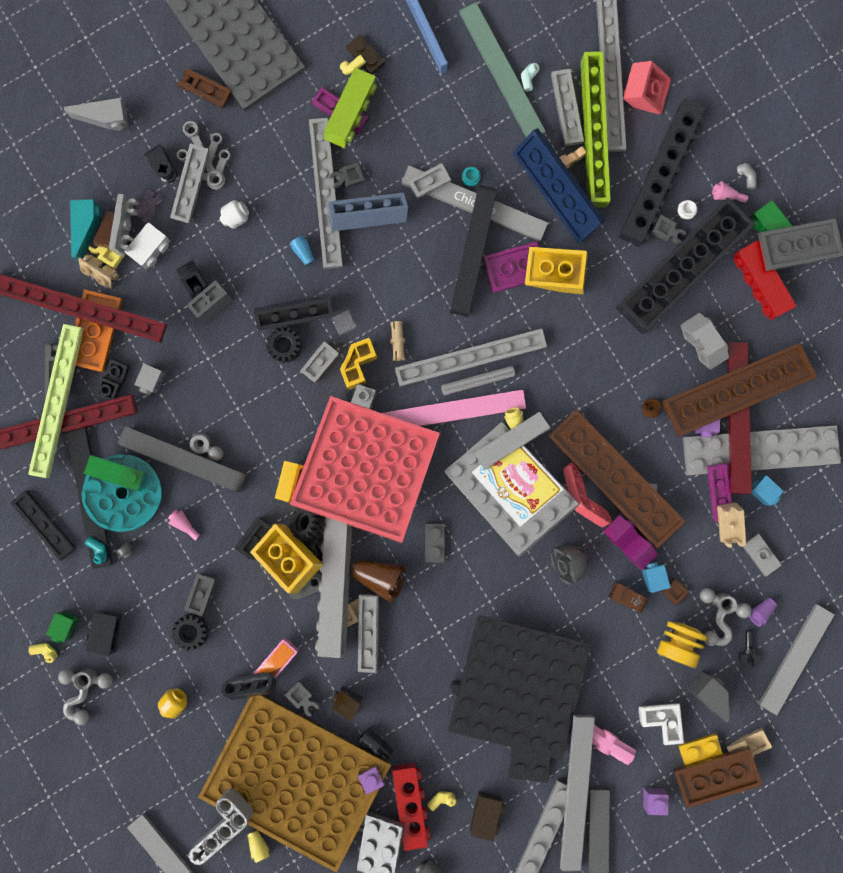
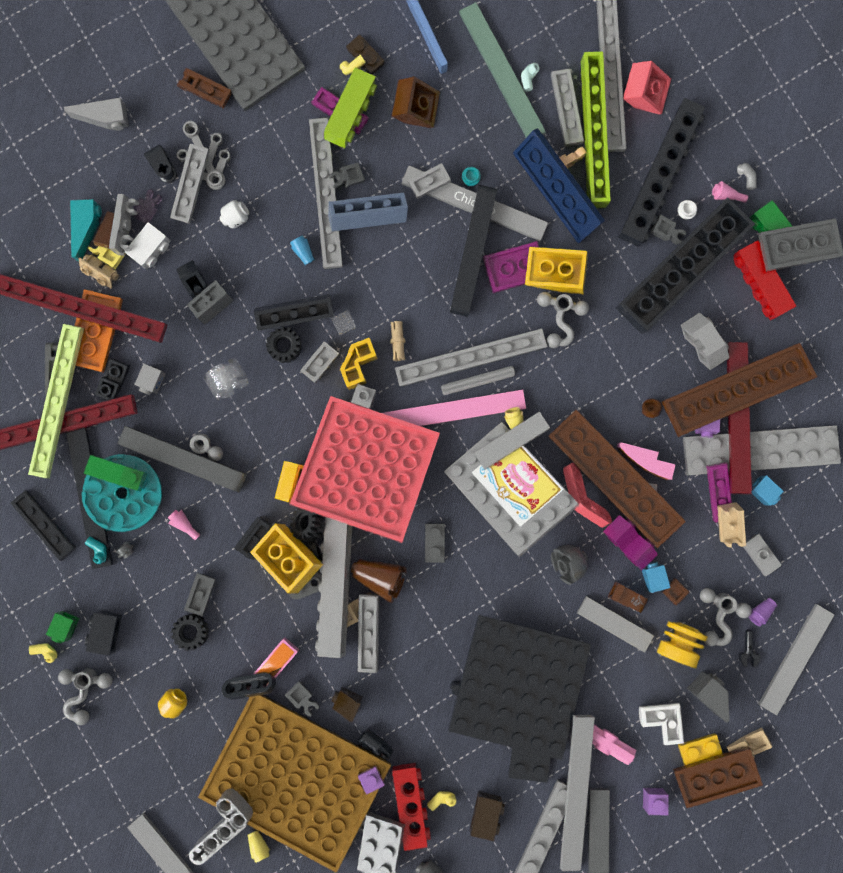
none -> clear brick [203,358,249,400]
none -> reddish brown slope [392,76,440,128]
none -> light grey piece [537,292,589,348]
none -> light grey tile [577,596,654,653]
none -> bright pink slope [617,442,675,480]

